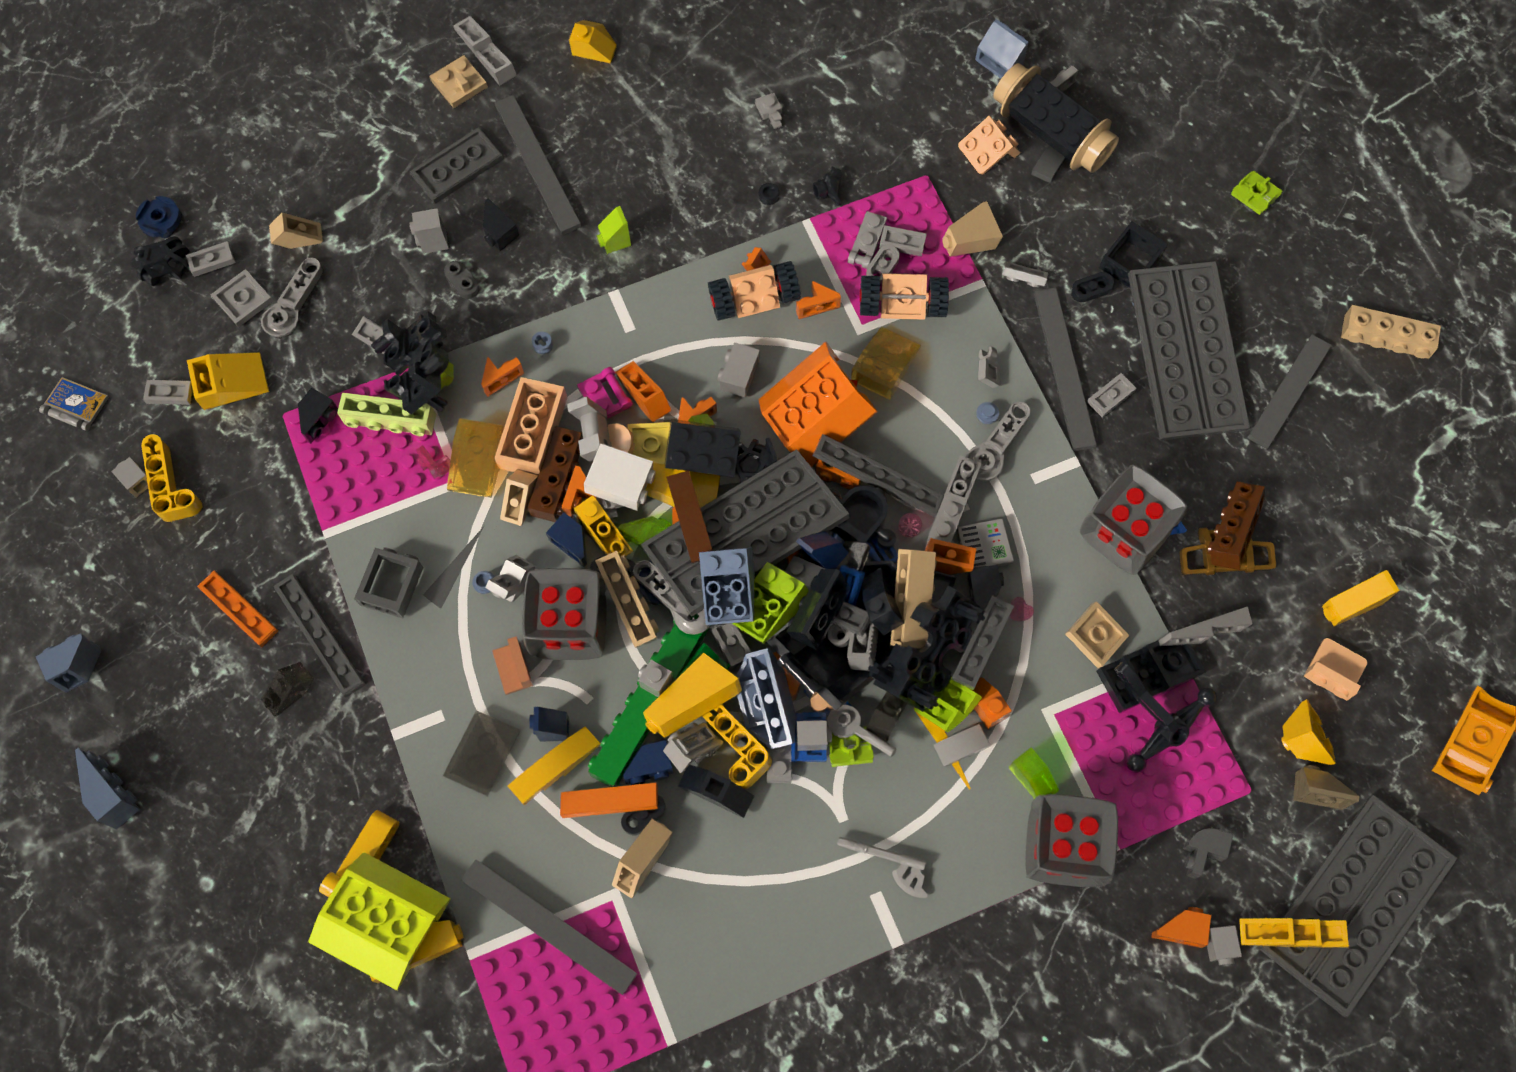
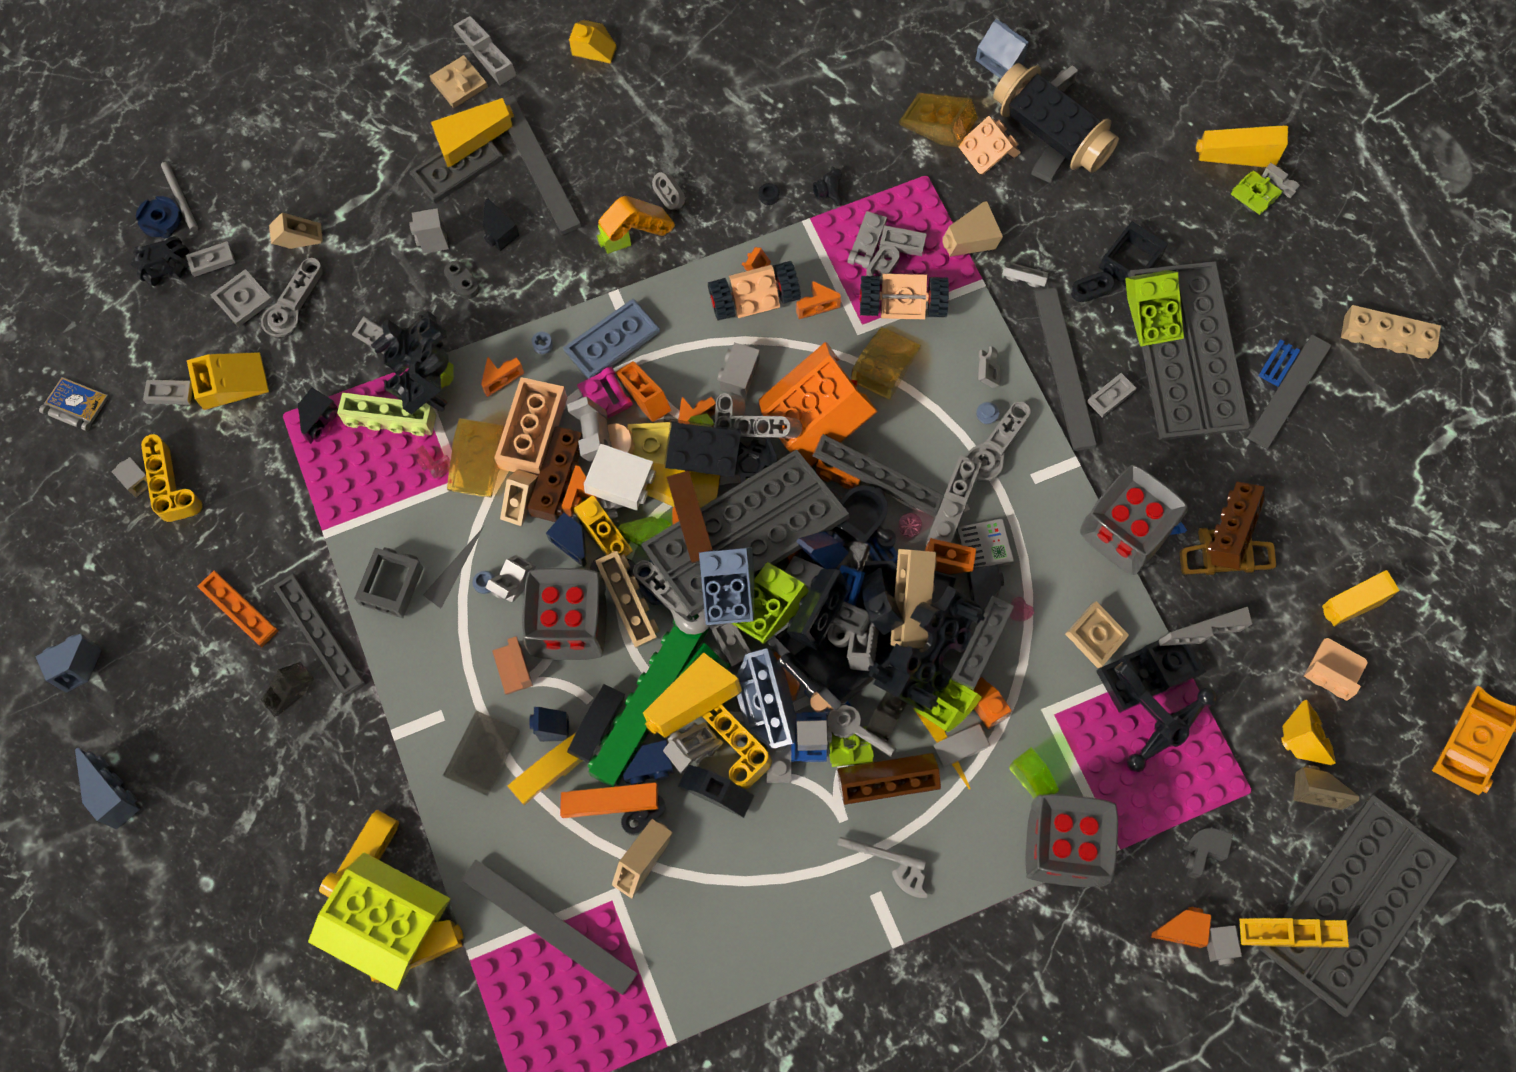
light grey brick [638,660,674,697] -> none
light grey plate [755,93,782,129] -> none
none -> light grey bar [161,162,198,232]
none -> yellow slope [431,98,514,167]
none -> sand blue tile [563,298,660,379]
none -> black slope [567,684,625,763]
none -> light orange beam [598,196,675,241]
none -> light grey plate [652,172,685,210]
none -> light grey beam [715,393,802,439]
none -> reddish brown brick [837,753,941,805]
none -> clear yellow slope [899,93,978,147]
none -> lime slope [1125,270,1184,346]
none -> yellow slope [1196,126,1288,167]
none -> blue tile [1258,339,1300,387]
none -> light grey plate [1262,163,1300,198]

